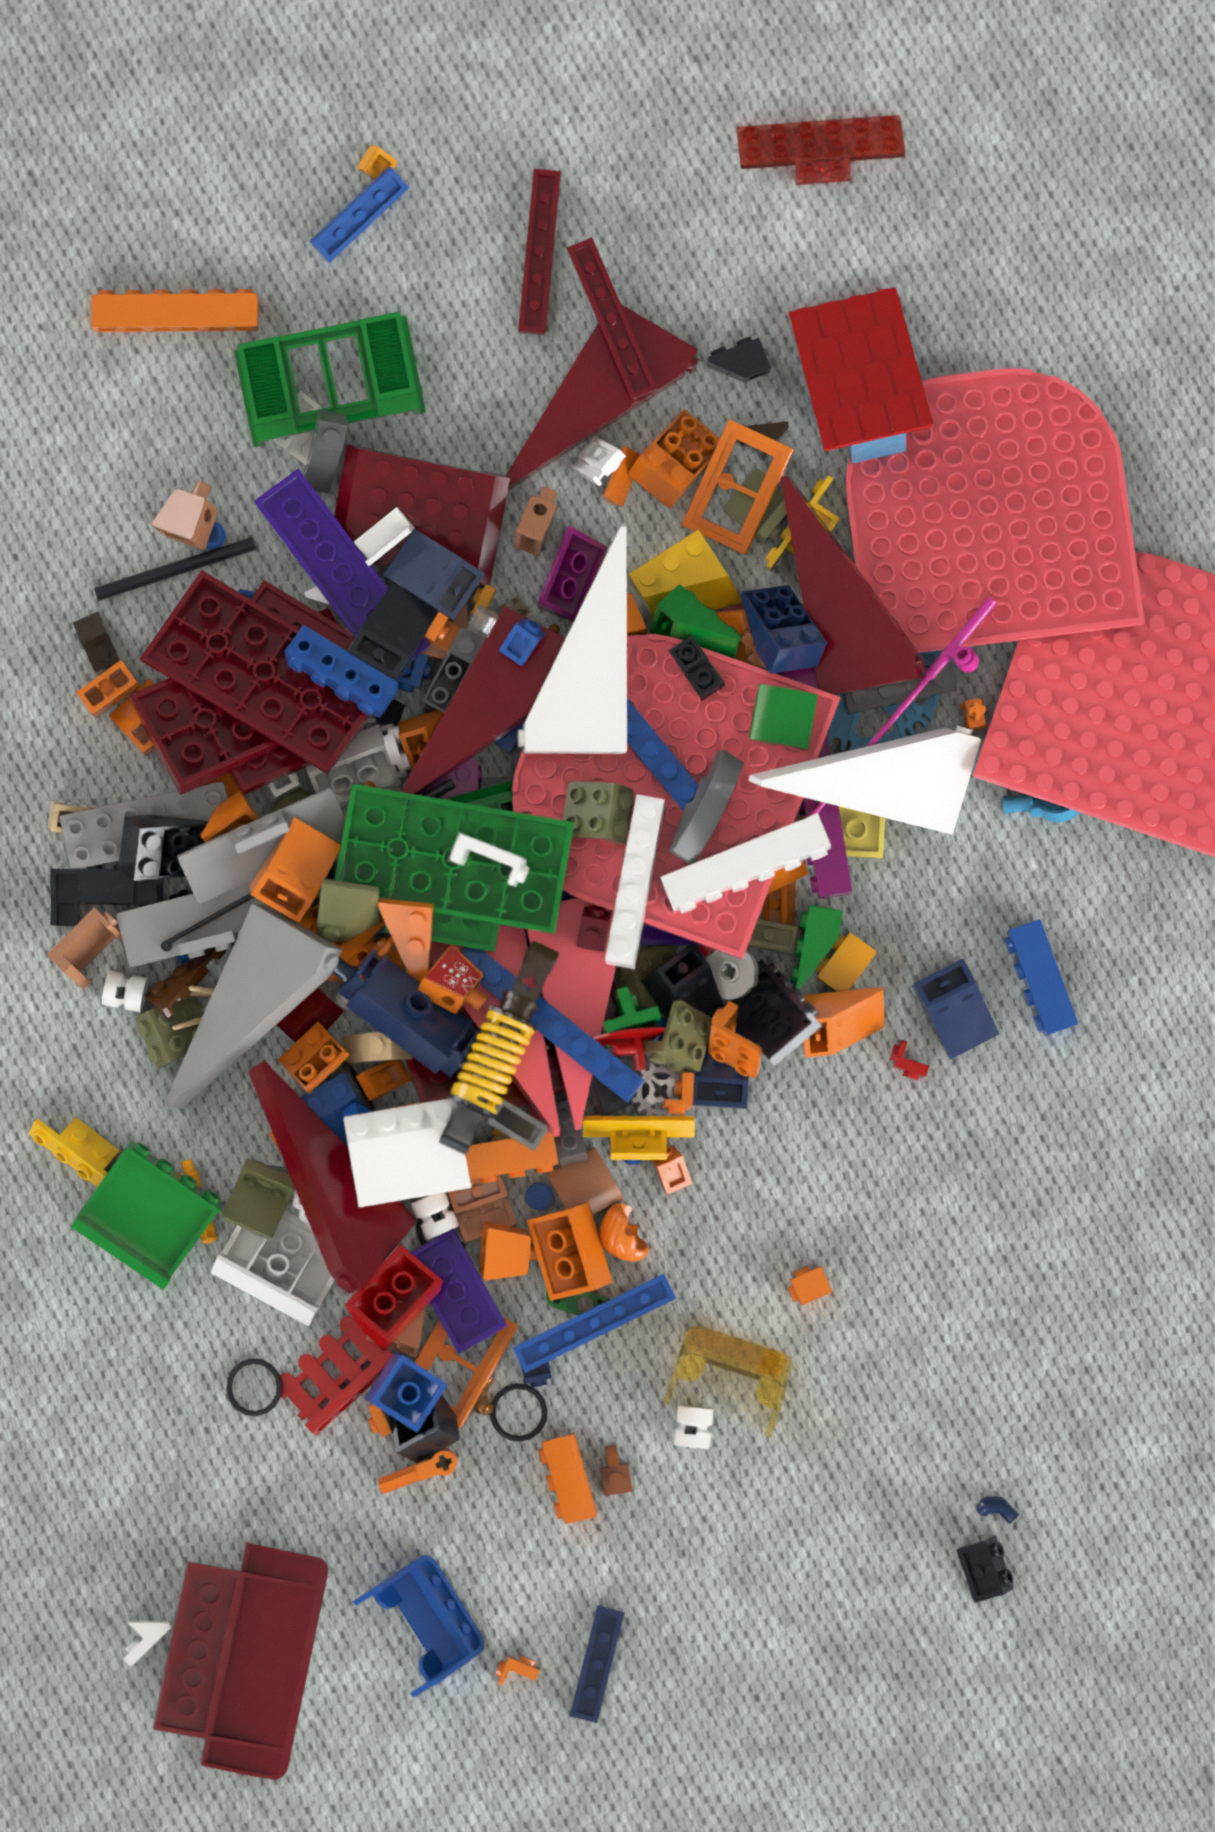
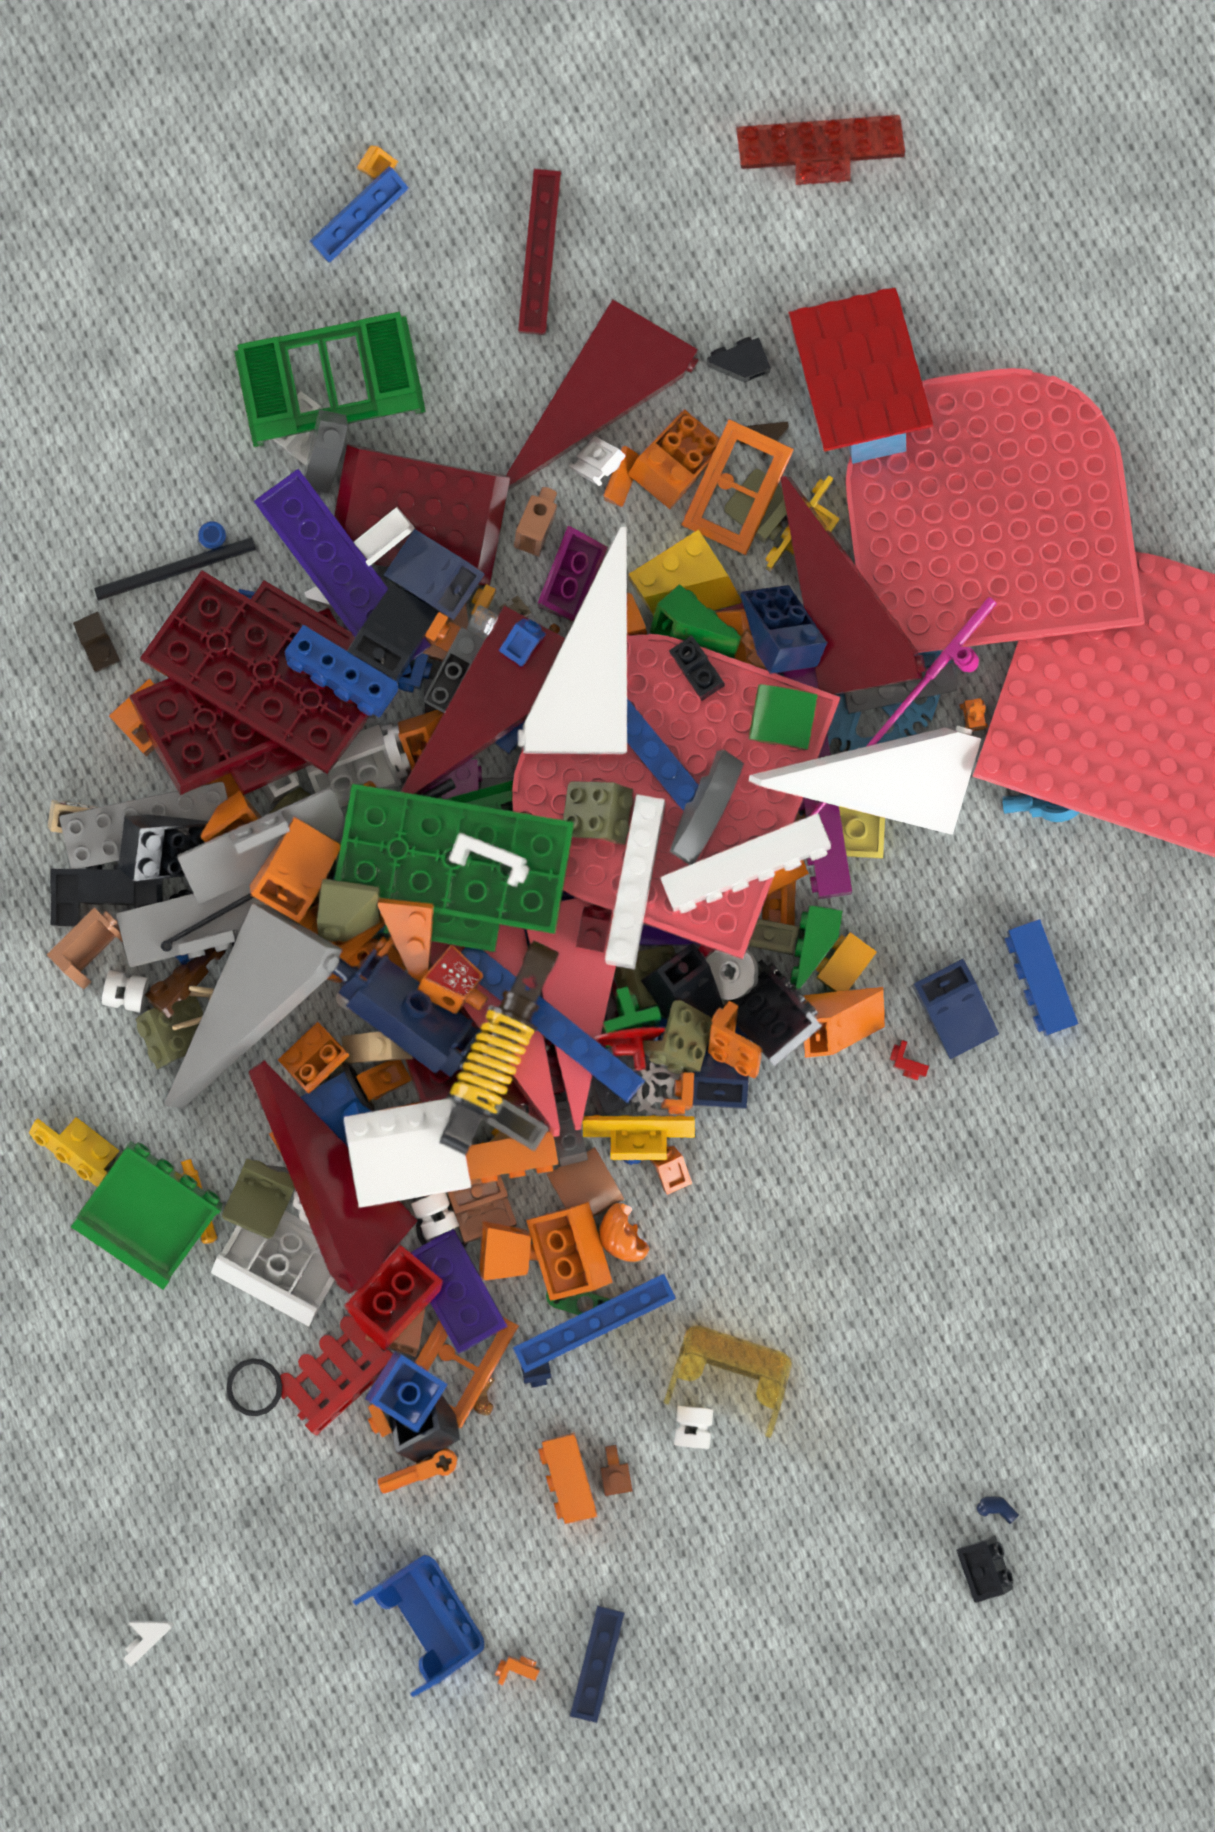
orange brick [76,660,141,718] -> none
orange brick [91,289,259,332] -> none
torso [151,480,218,550] -> none
dark red slope [152,1542,328,1780] -> none
dark red panel [276,987,344,1043] -> none
black tile [376,699,405,726] -> none
black piece [490,1383,548,1442] -> none
blue plate [525,1182,553,1210] -> none
dark red plate [567,237,657,401] -> none
orange brick [787,1266,833,1305] -> none

